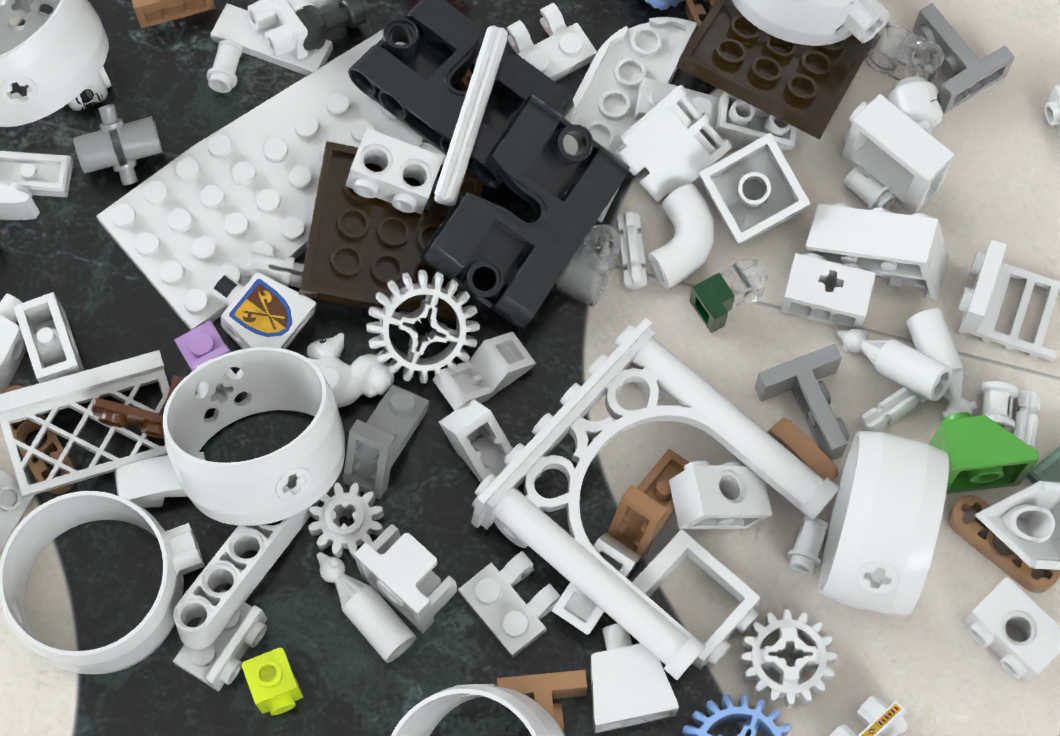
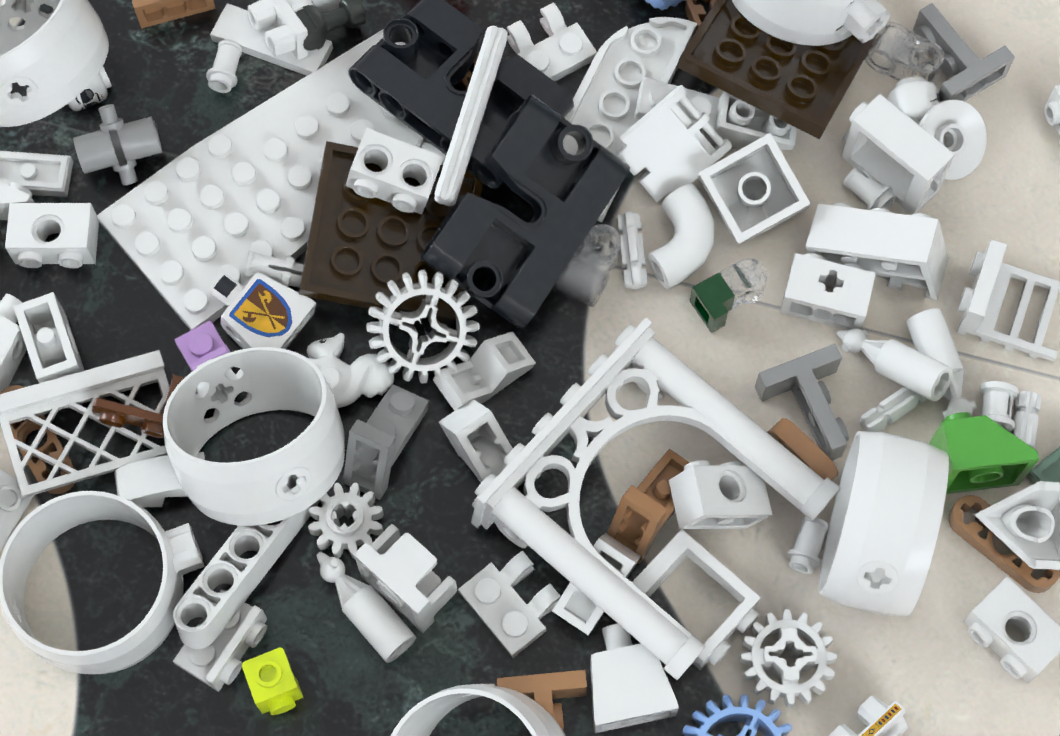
none -> white brick [5,203,99,268]
none -> white dish [919,100,987,180]

